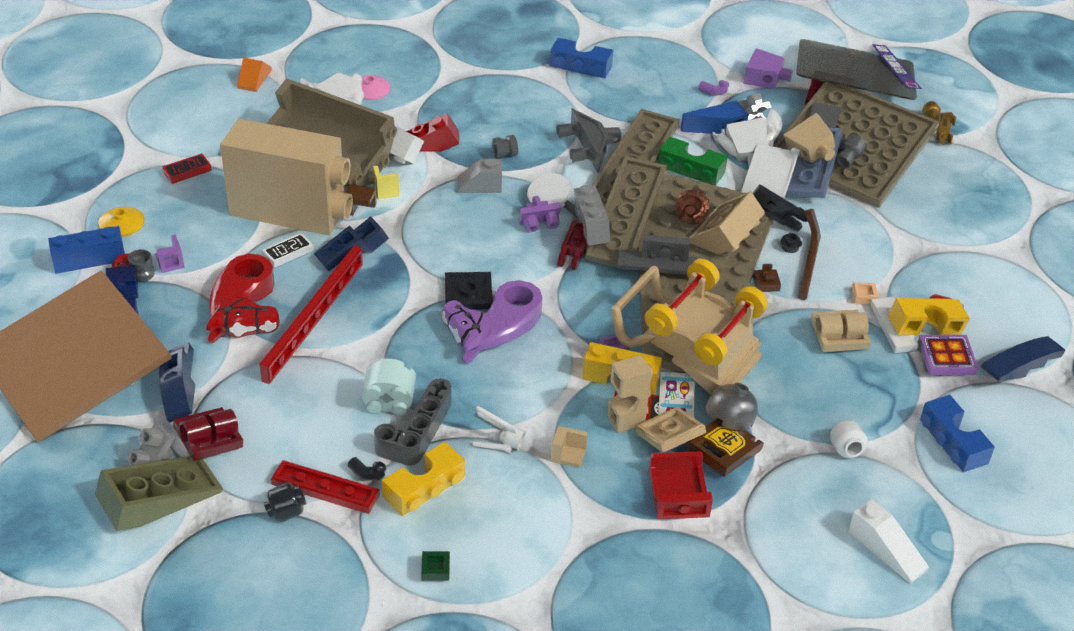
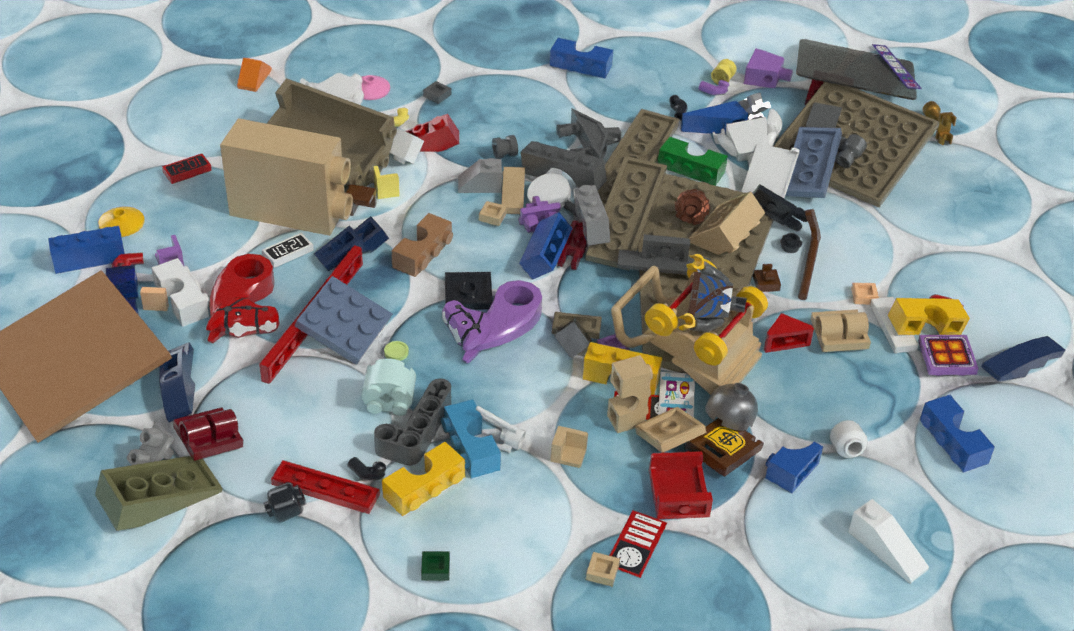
dark grey wheel [128,249,155,282] -> none
tan torso [784,113,835,163] -> none
none -> light nougat tile [140,287,169,311]
none -> white arch [152,258,210,327]
none -> sand blue plate [295,276,393,365]
none -> yellowish green piece [384,341,409,361]
none -> medium nougat arch [392,213,453,277]
none -> light yellow arm [394,108,409,127]
none -> dark grey plate [423,81,451,104]
none -> dark azure arch [441,399,501,479]
none -> tan plate [479,201,507,226]
none -> tan tile [502,167,525,214]
none -> blue brick [519,212,573,279]
none -> dark grey arch [520,141,607,191]
none -> dark tan tile [552,312,602,339]
none -> black panel [554,318,592,358]
none -> tan plate [586,552,620,587]
none -> sticker [609,510,667,578]
none -> black arm [669,95,688,121]
none -> torso [678,254,747,333]
none -> light yellow wheel [711,59,737,85]
none -> red slope [764,313,814,353]
none -> blue arch [765,441,823,494]

